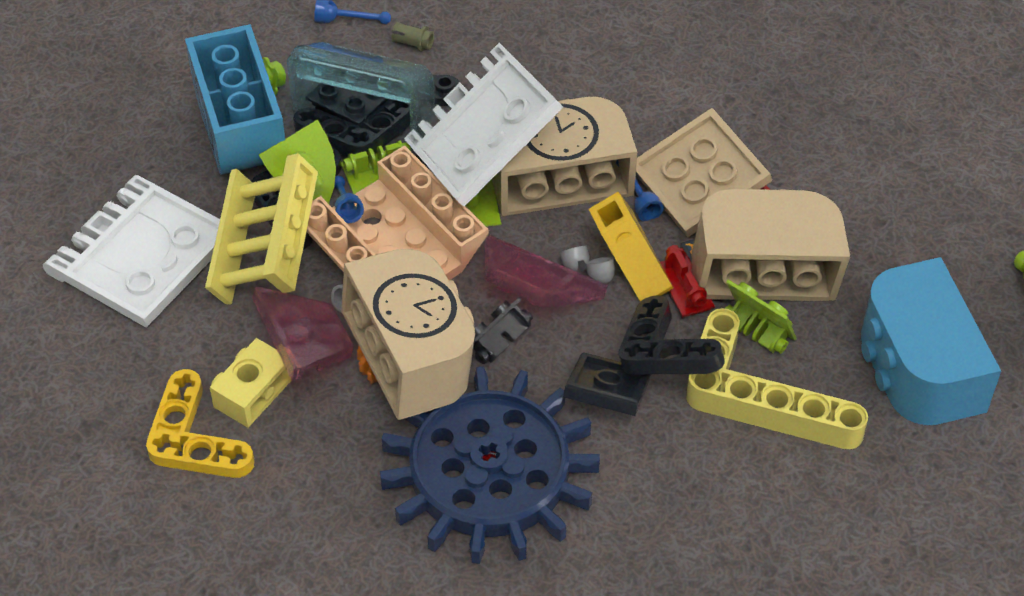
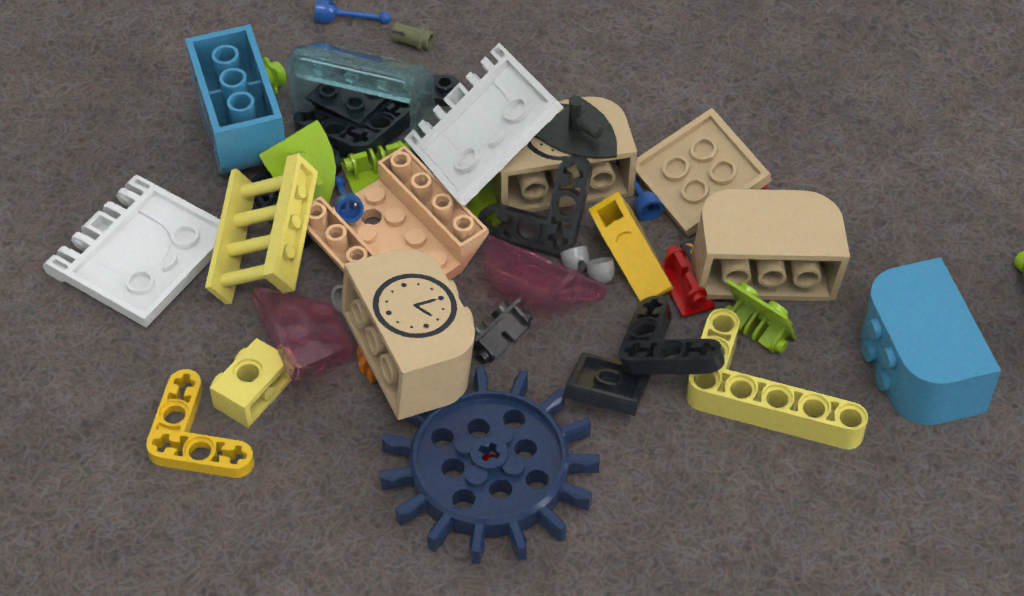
none -> black beam [478,155,592,255]
none -> pearl dark grey shield [535,96,617,159]

